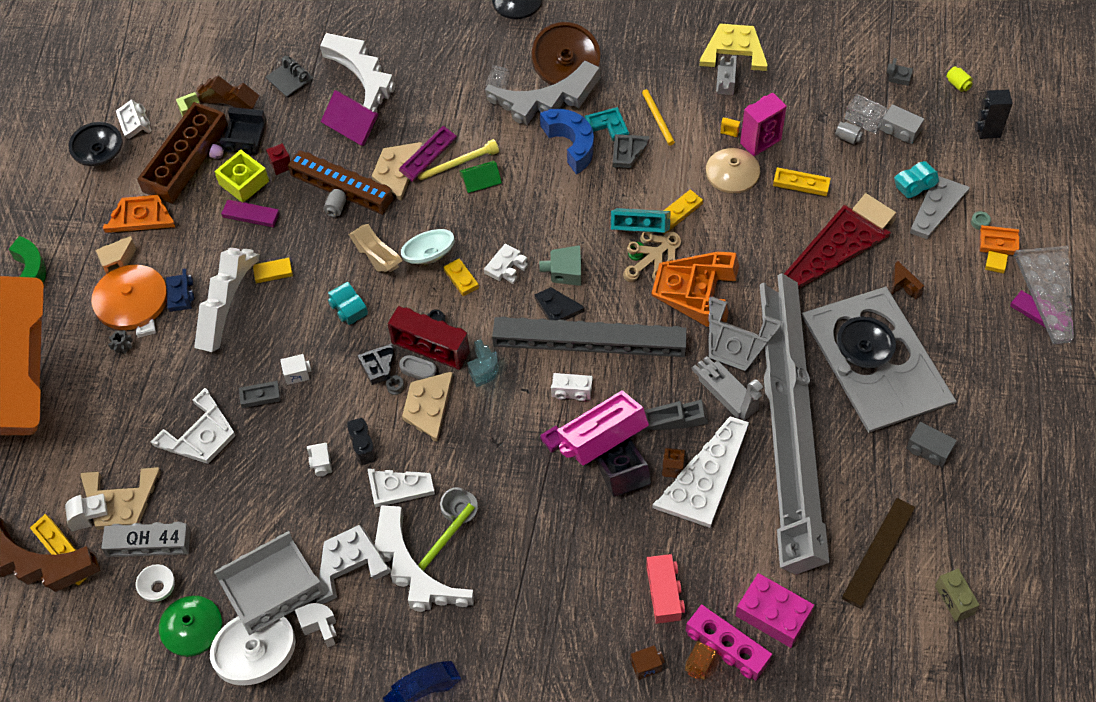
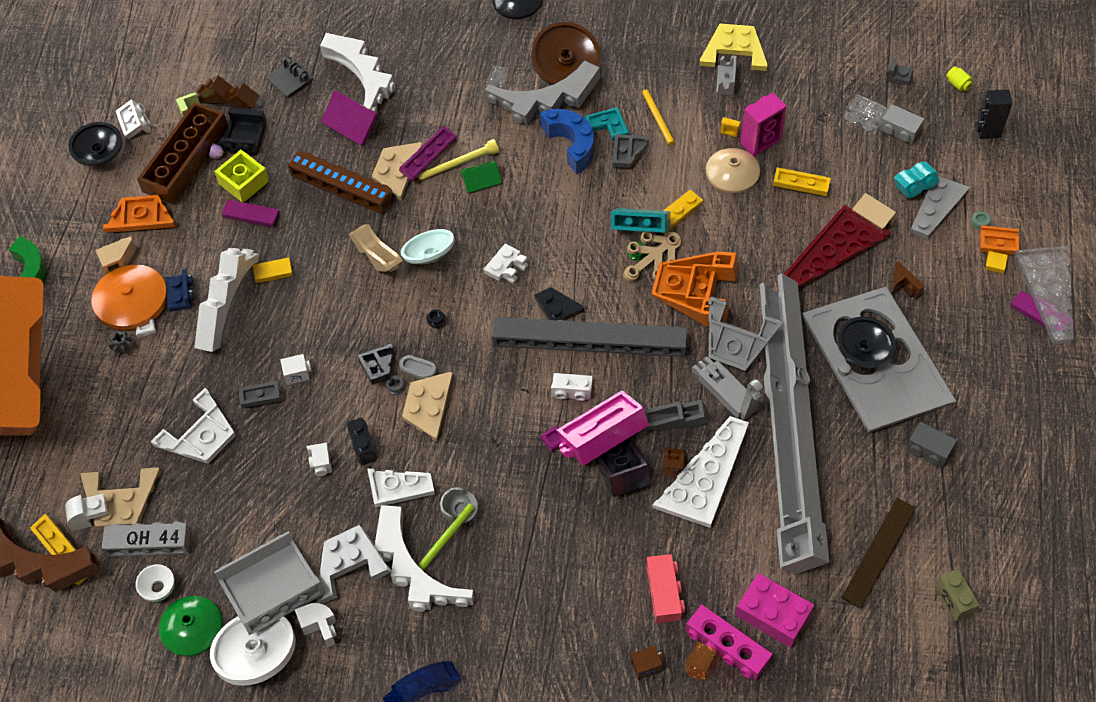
dark red brick [266,143,290,175] -> none
light grey brick [323,189,346,217] -> none
teal brick [328,282,368,325] -> none
dark red brick [387,306,470,370] -> none
yellow plate [444,258,479,297] -> none
clear light blue brick [467,339,498,387] -> none
sand green torso [539,246,581,286] -> none
light grey brick [835,122,863,145] -> none

